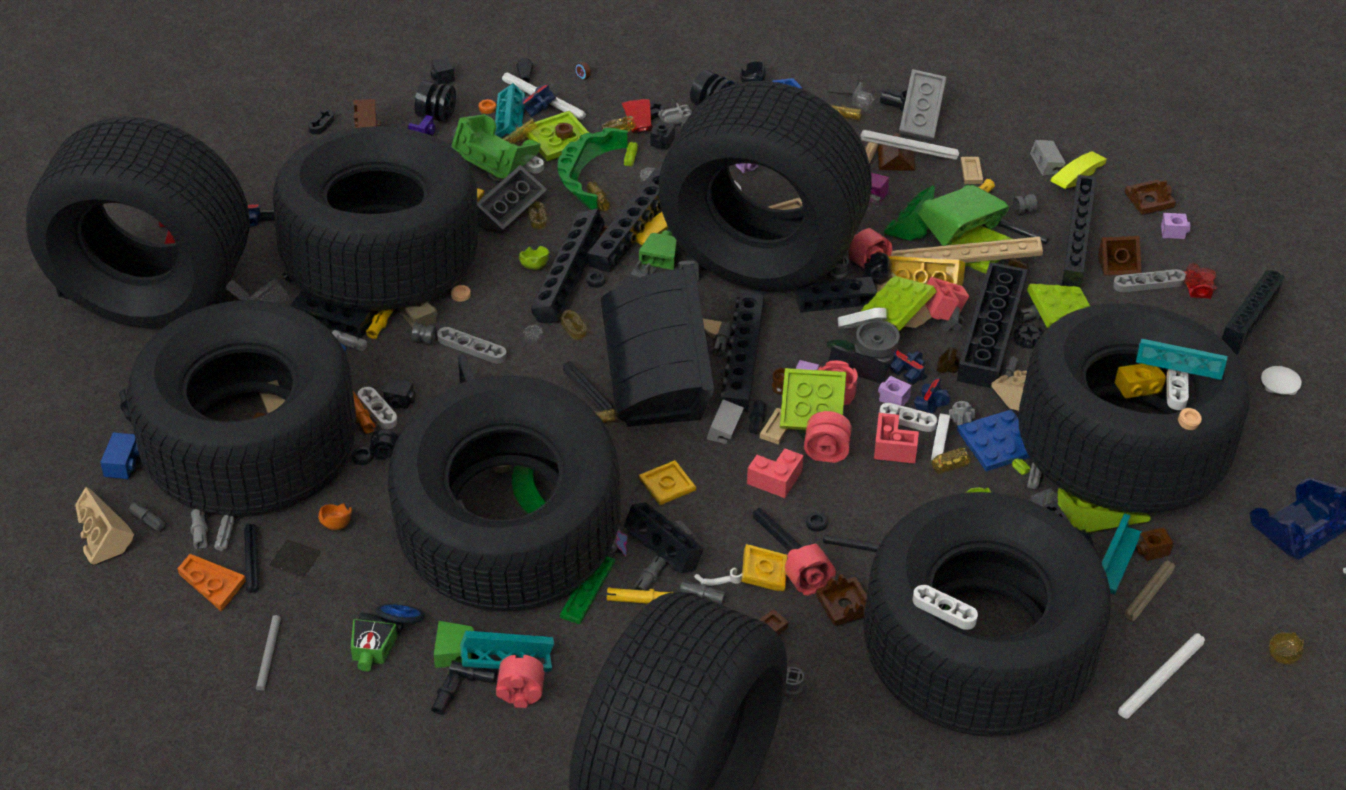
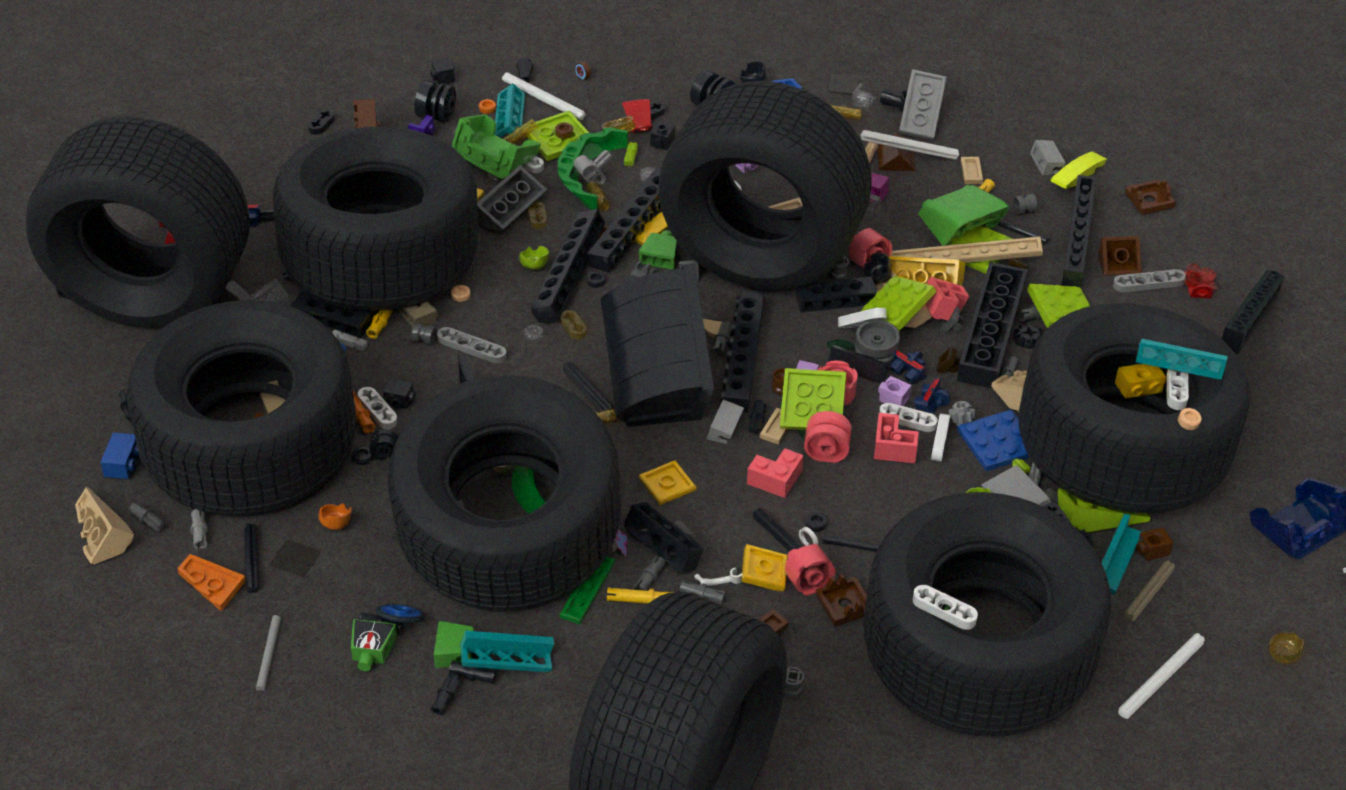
light grey axle [214,515,235,551] -> none
coral brick [496,655,545,708] -> none
dark blue hips [522,84,556,117] -> none
light grey arm [658,103,692,126] -> none
green wedge [884,185,935,241] -> none
clear yellow beam [931,448,971,474] -> none
lavender brick [1161,213,1190,239] -> none
white dish [1261,366,1302,395] -> none
none -> light grey beam [574,150,612,187]
none -> white piece [799,527,818,546]
none -> light grey tile [981,465,1051,506]

